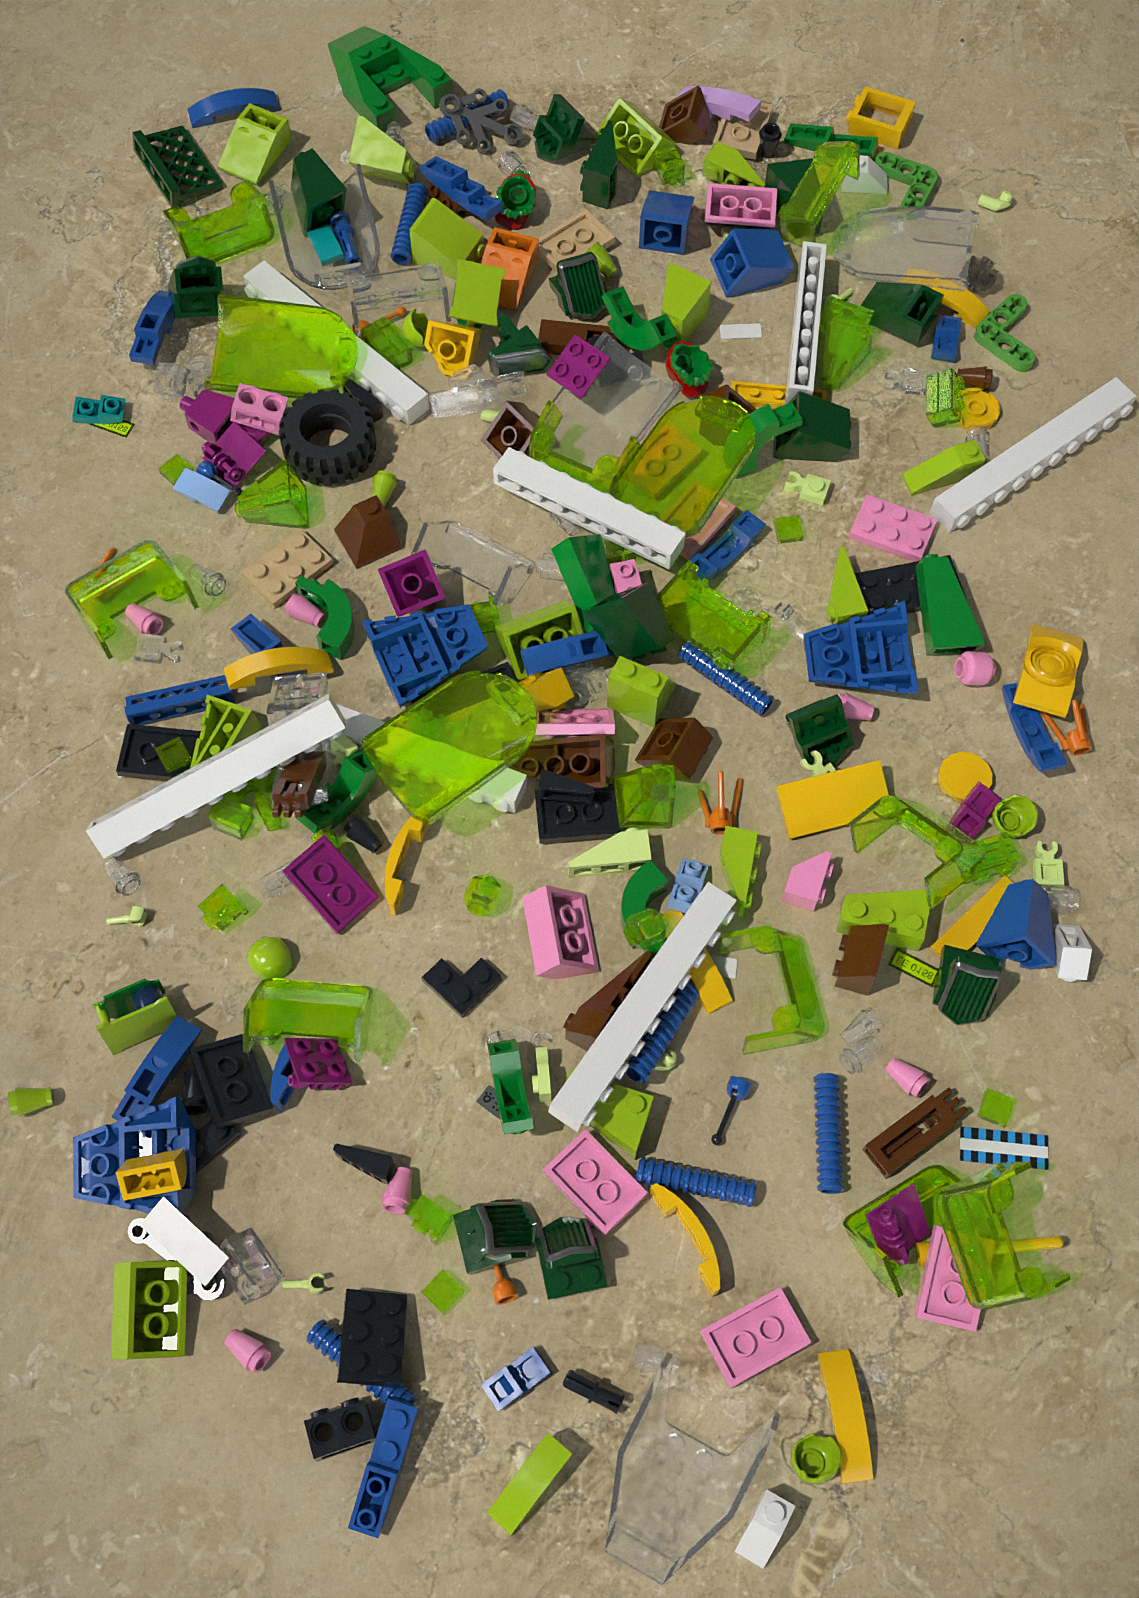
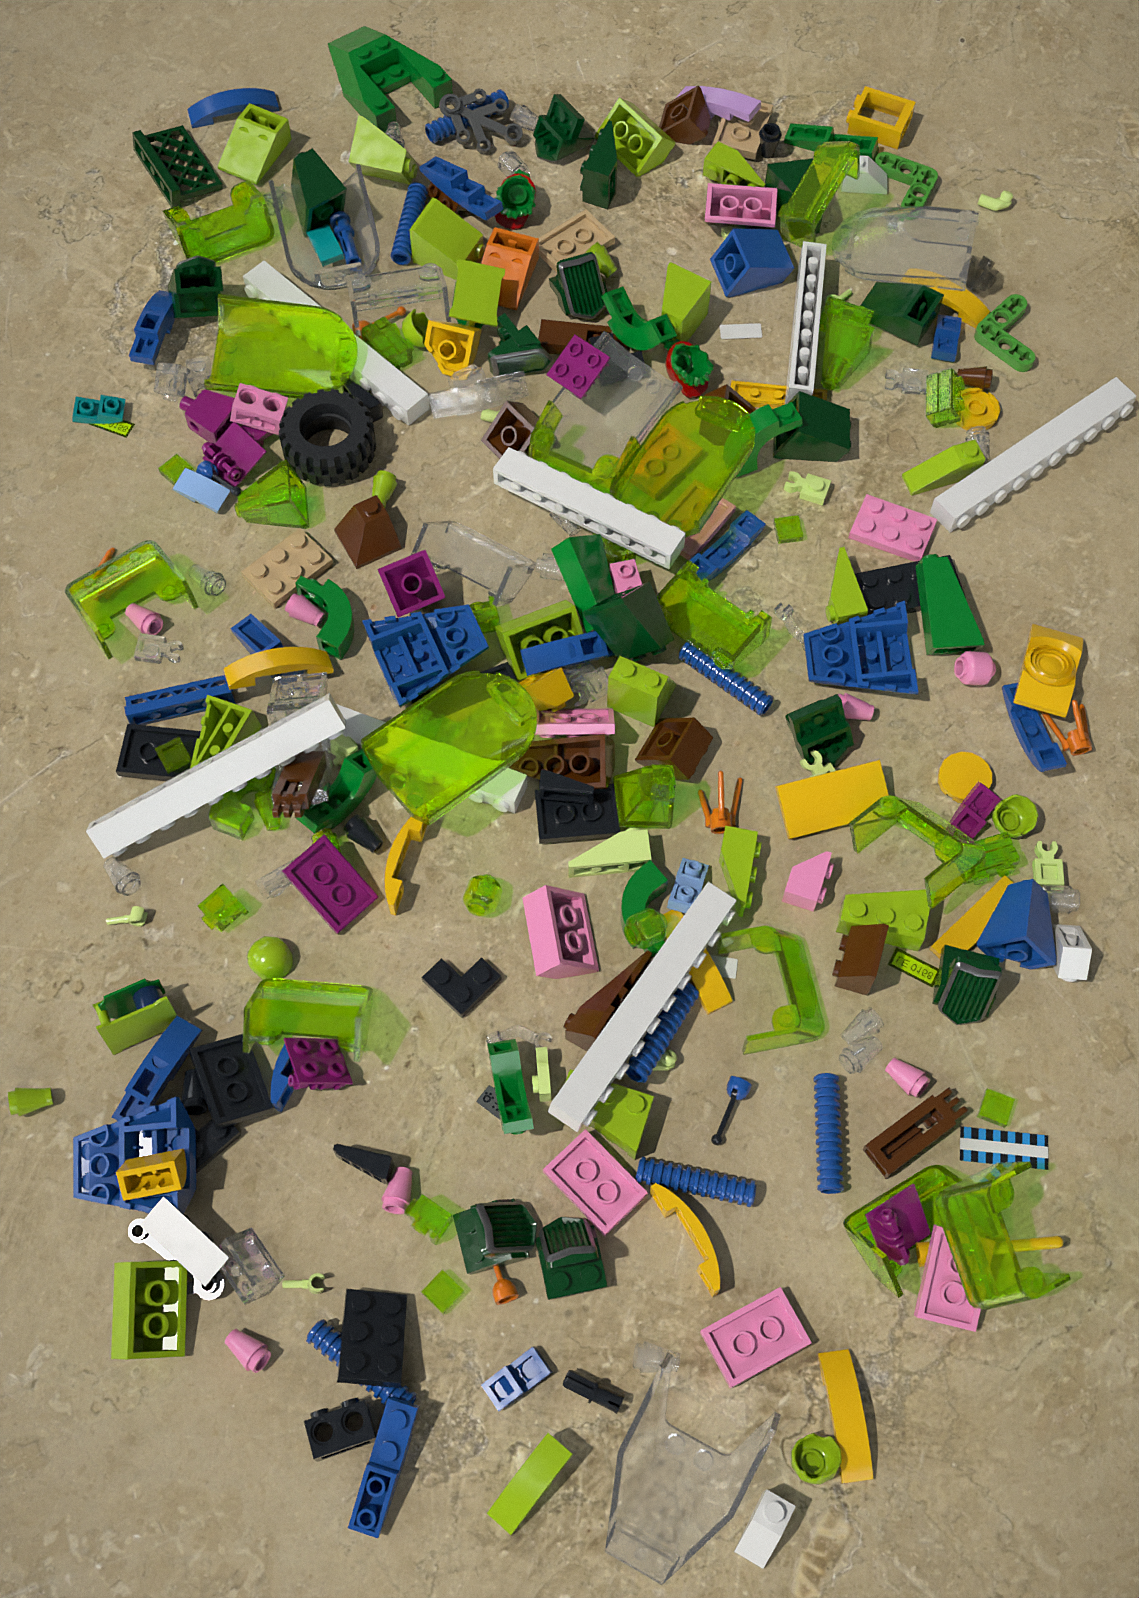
blue slope [639,190,694,255] -> none
clear neon green brick [653,146,685,185] -> none

